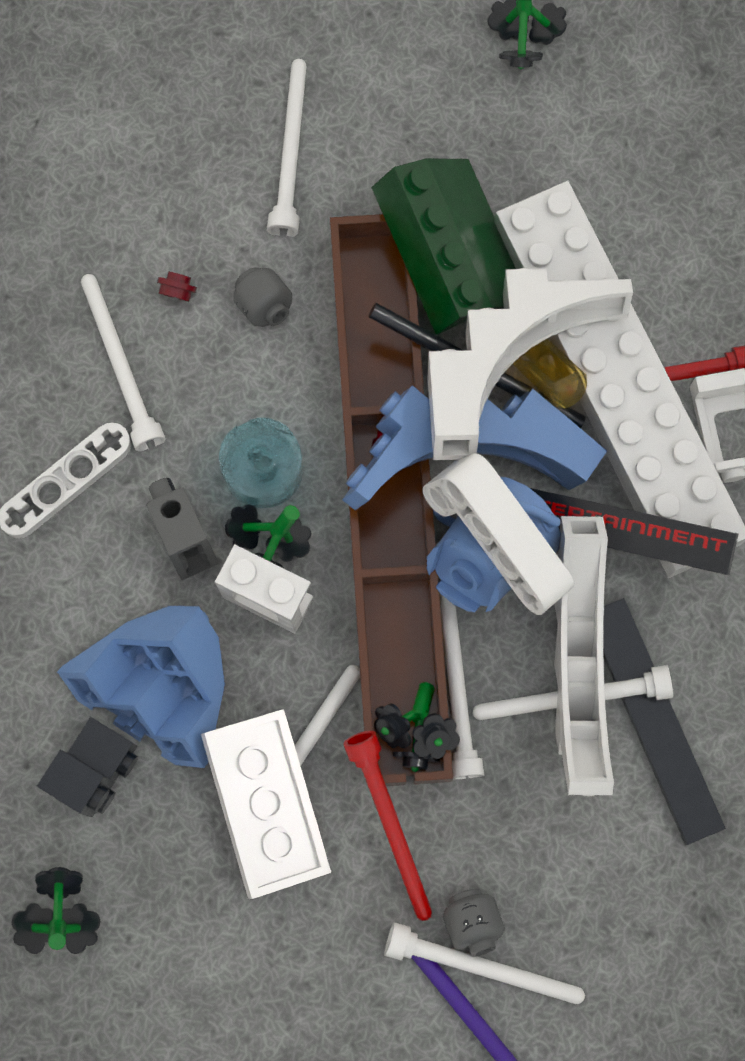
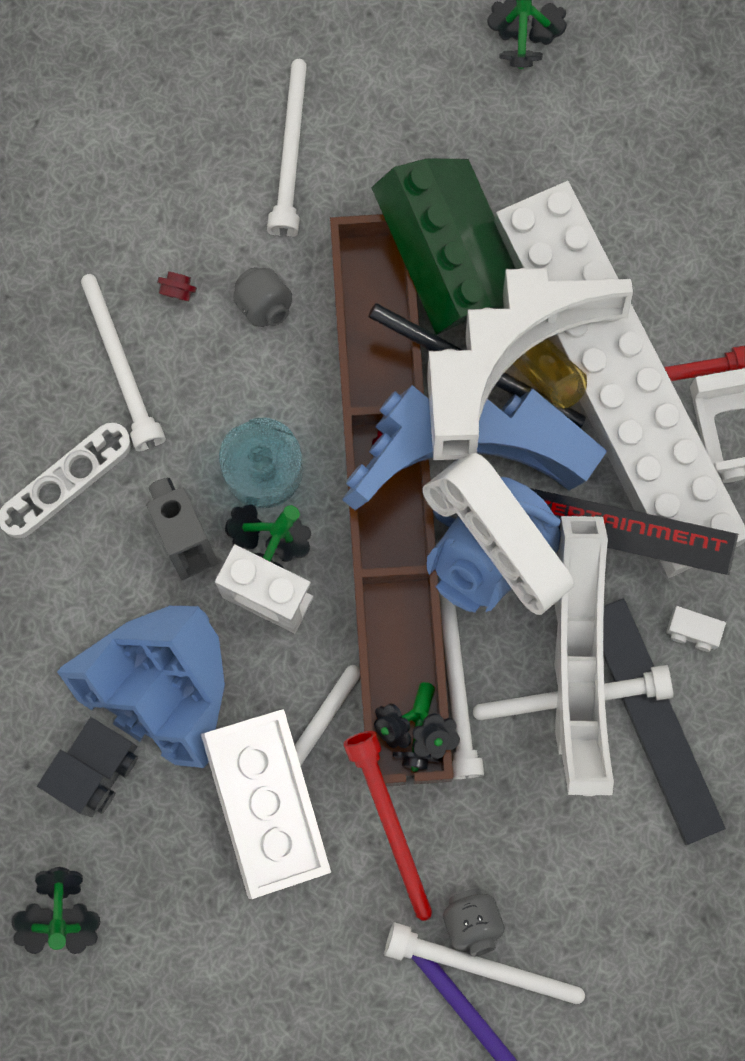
none -> white piece [666,606,726,652]

